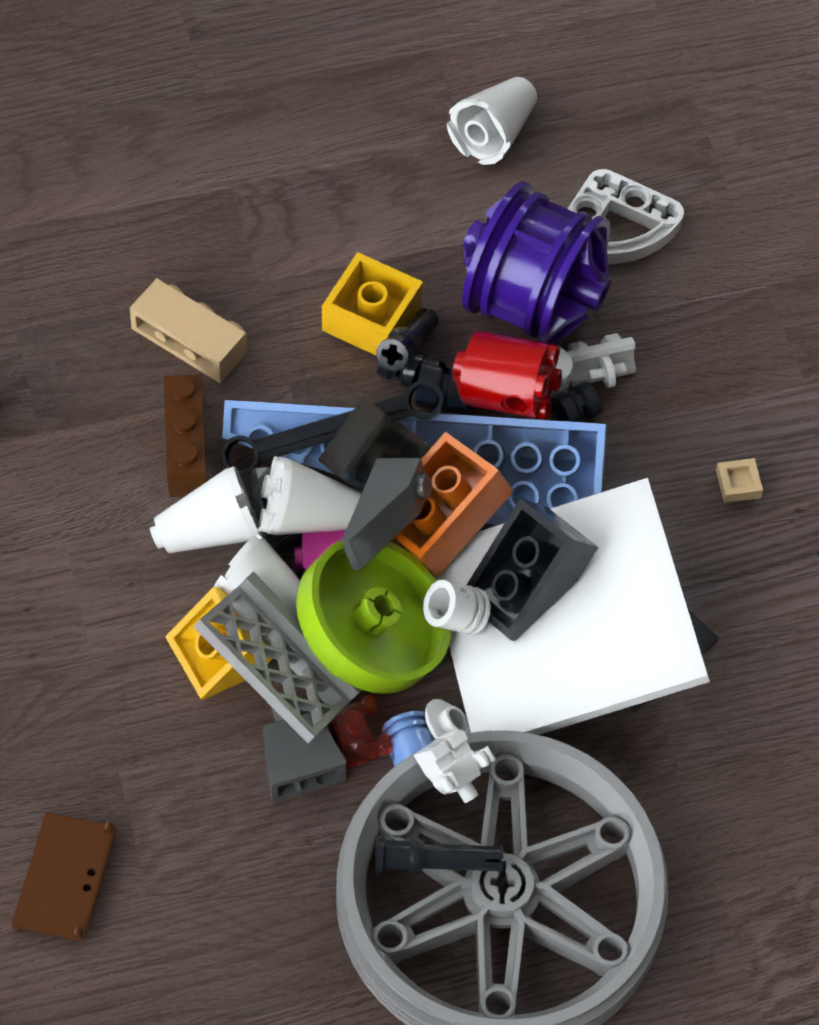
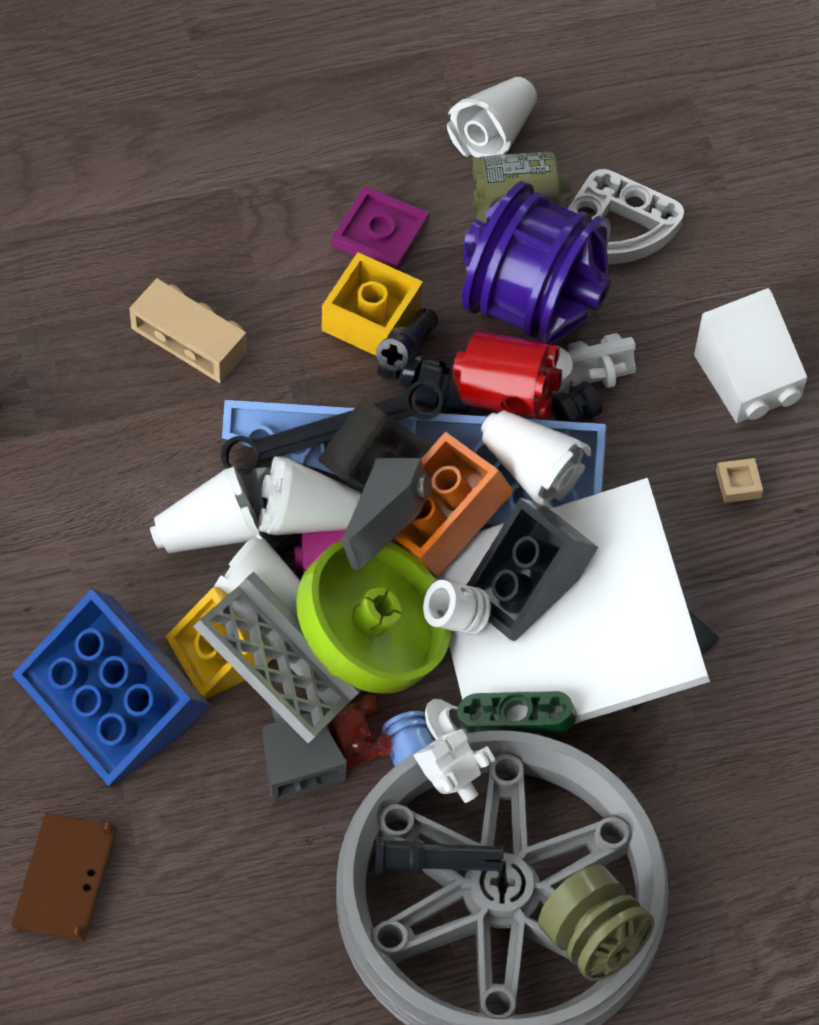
reddish brown brick [164,374,207,497] -> none
none -> blue slope [12,589,210,787]
none -> magenta plate [331,186,429,270]
none -> dark green beam [458,691,577,734]
none -> olive cylinder [472,151,571,223]
none -> white cone [481,410,591,509]
none -> olive wheel [538,864,654,981]
none -> white slope [694,288,807,423]

